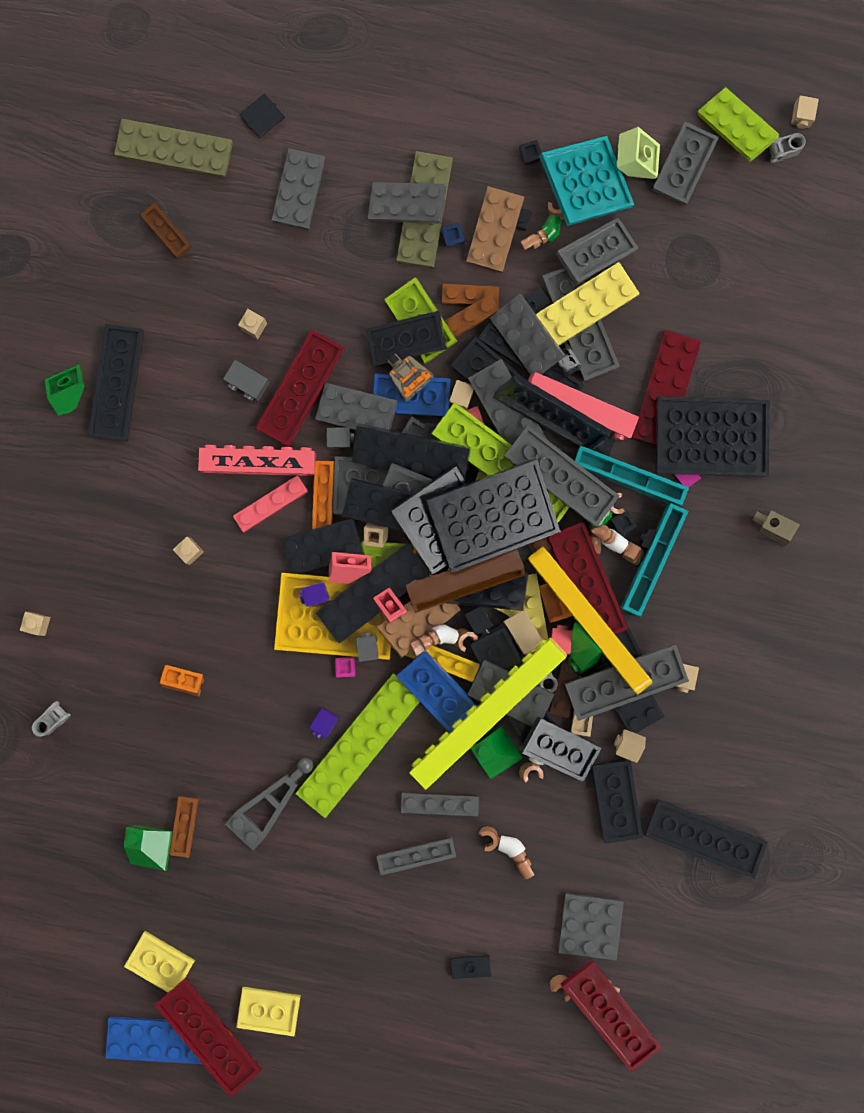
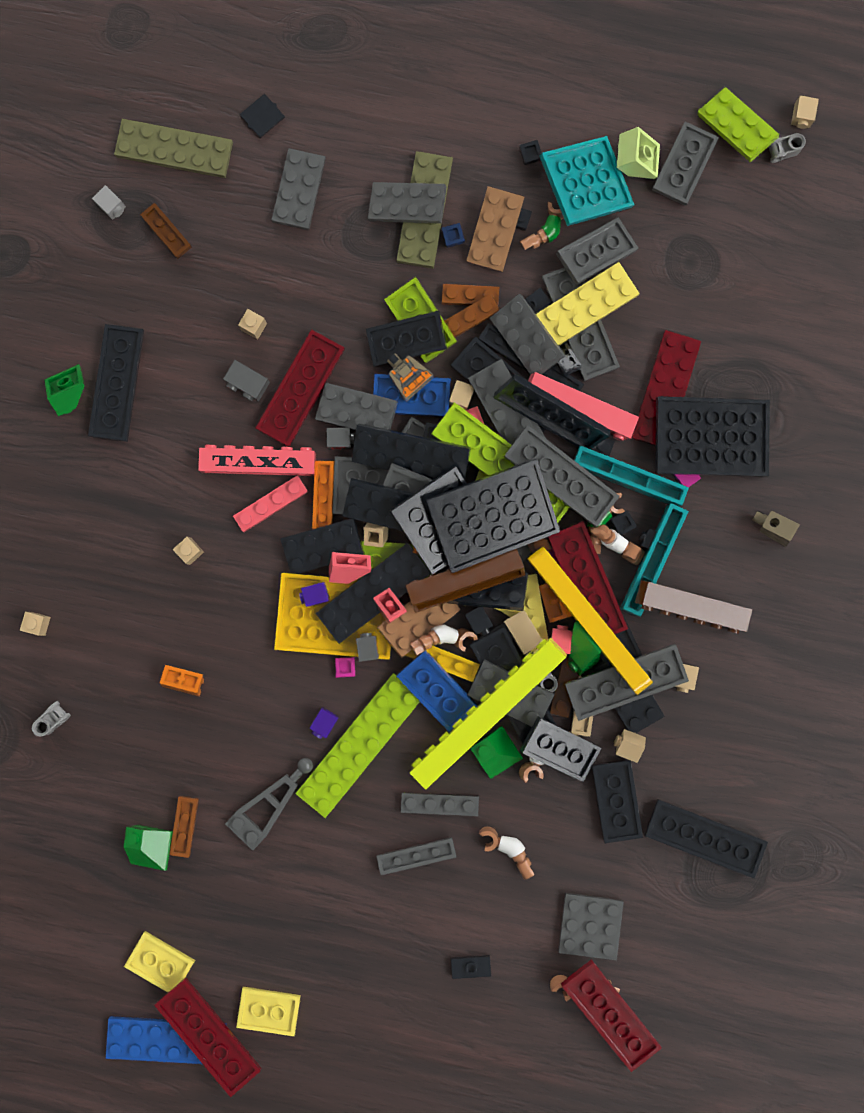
none -> light grey brick [92,185,126,220]
none -> brick [635,580,752,634]

